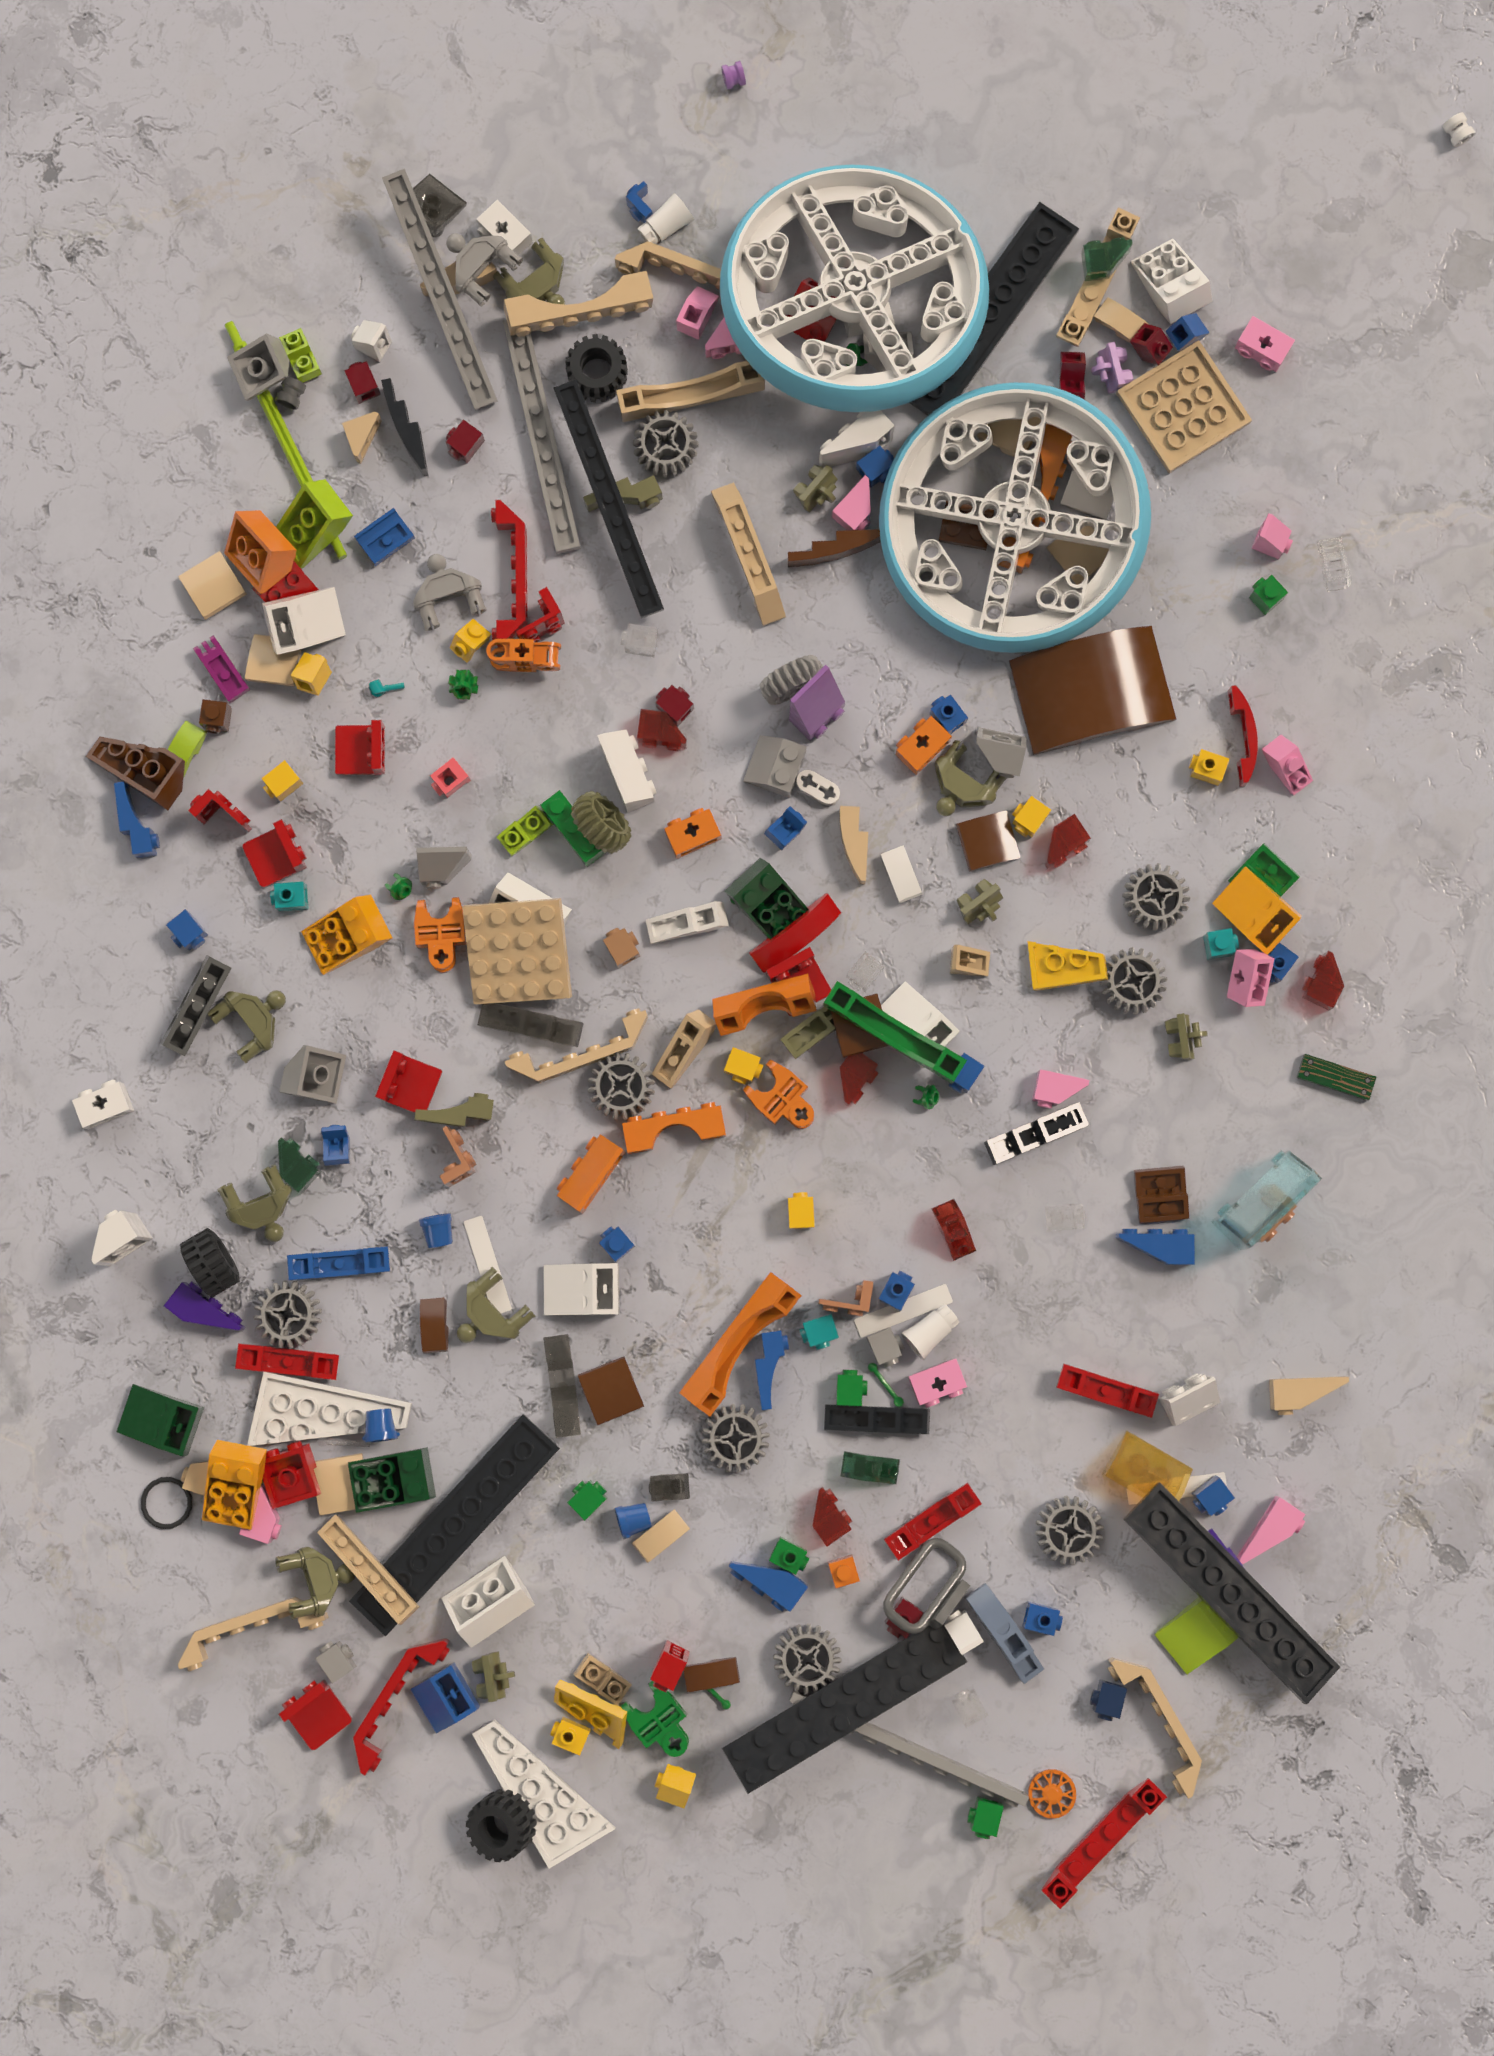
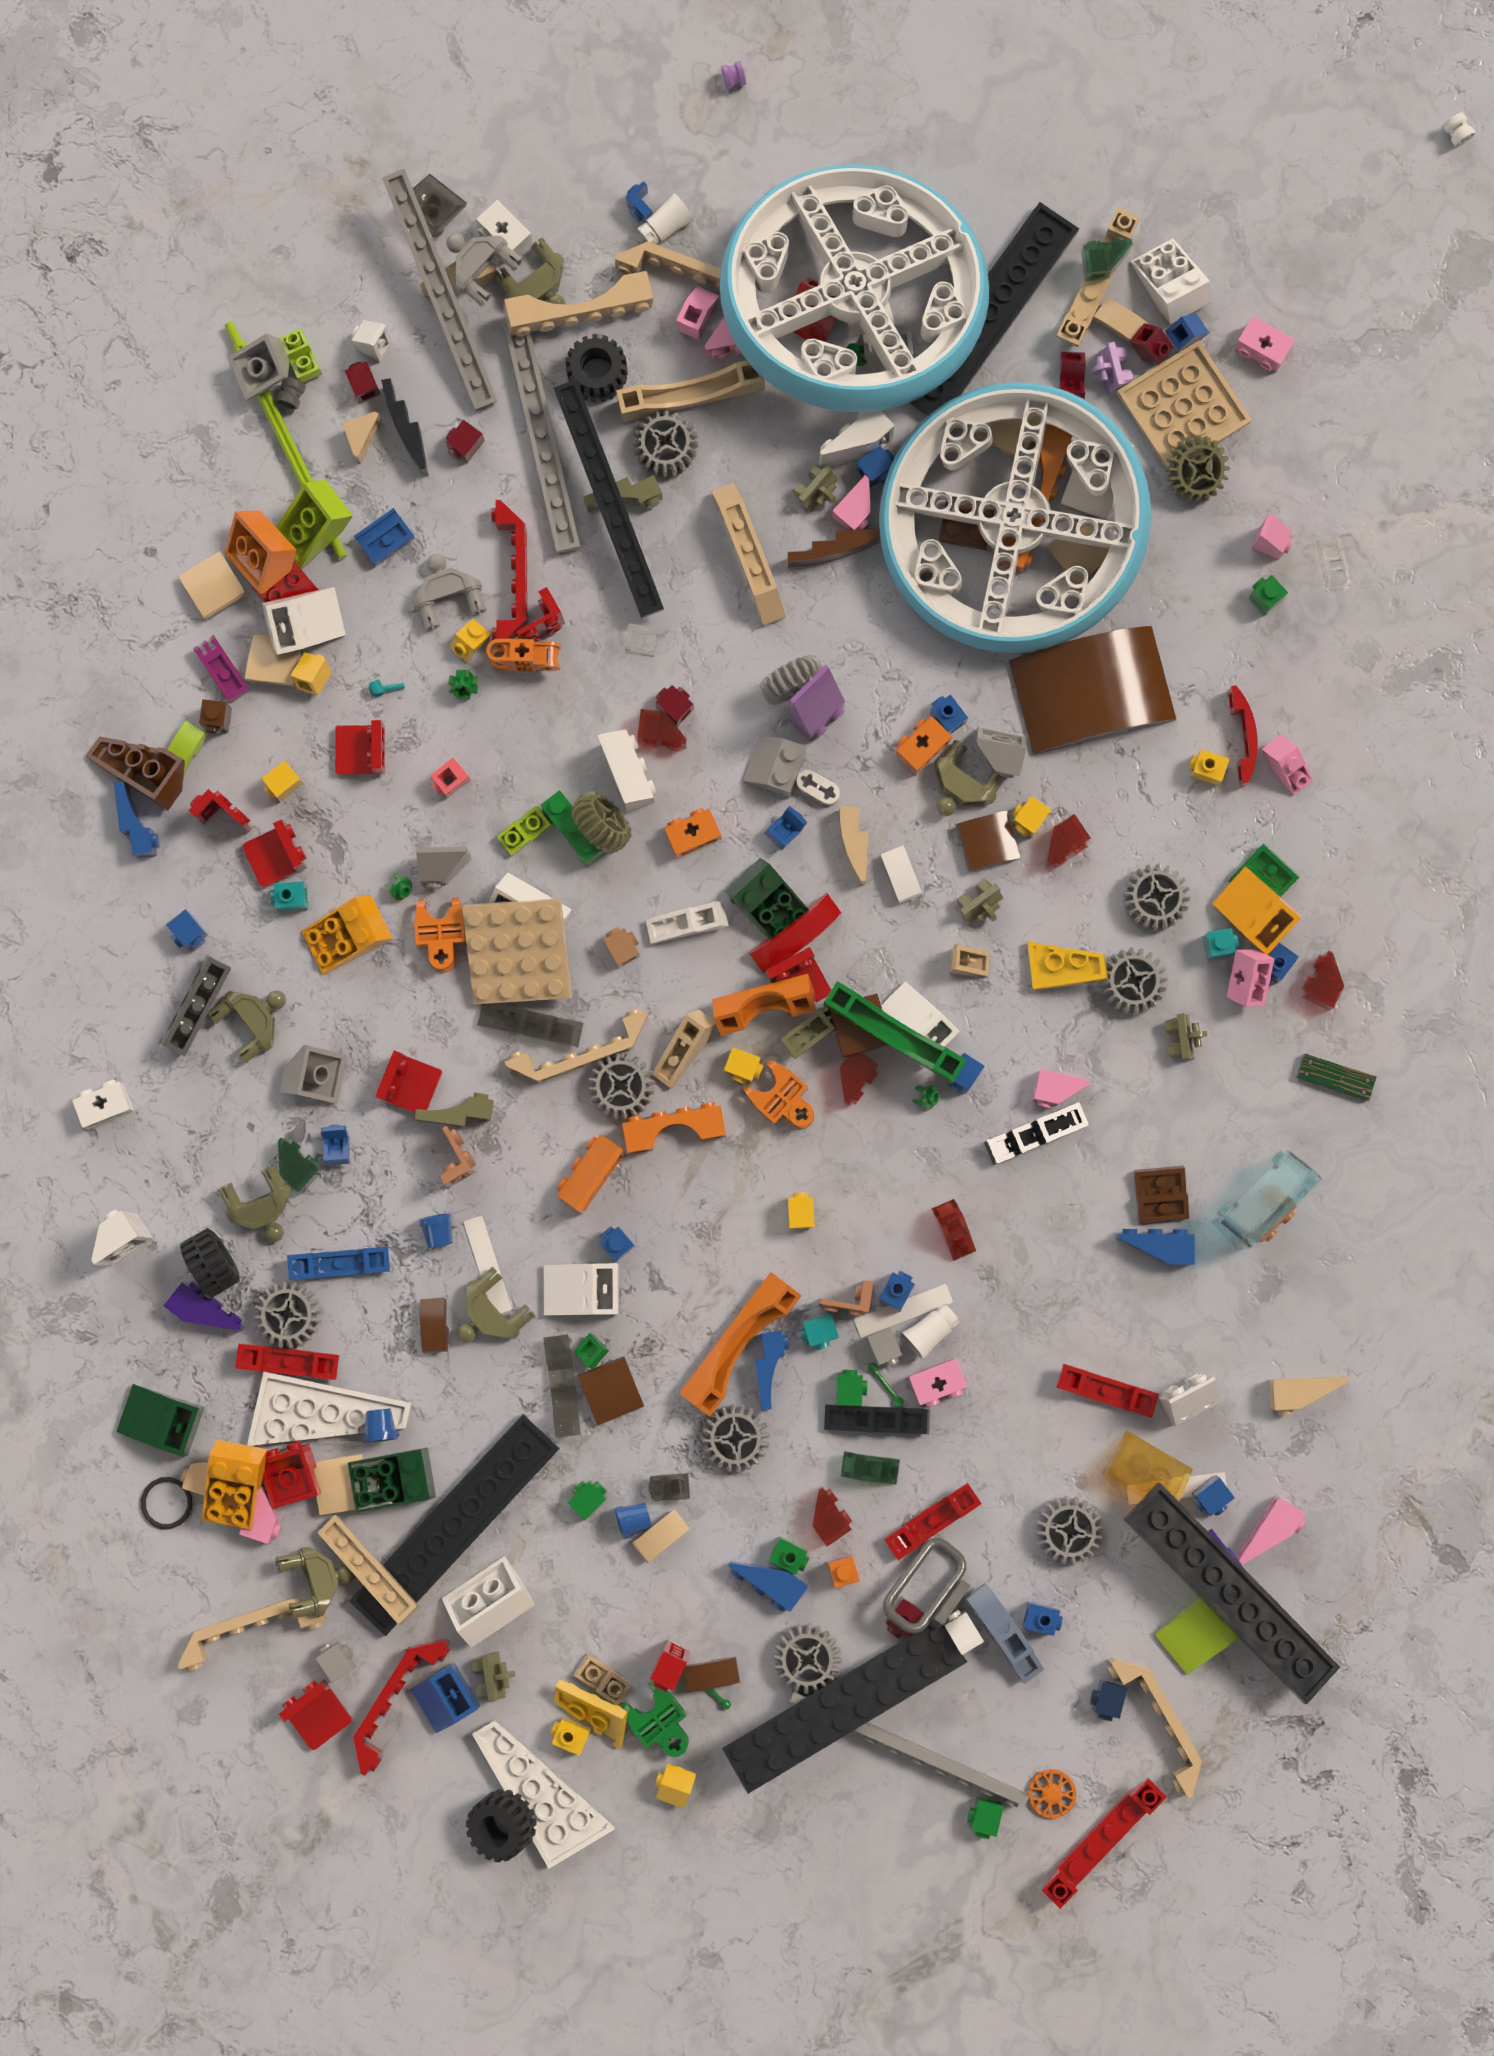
none -> green plate [574,1333,609,1369]
none -> olive gear [1164,435,1231,503]

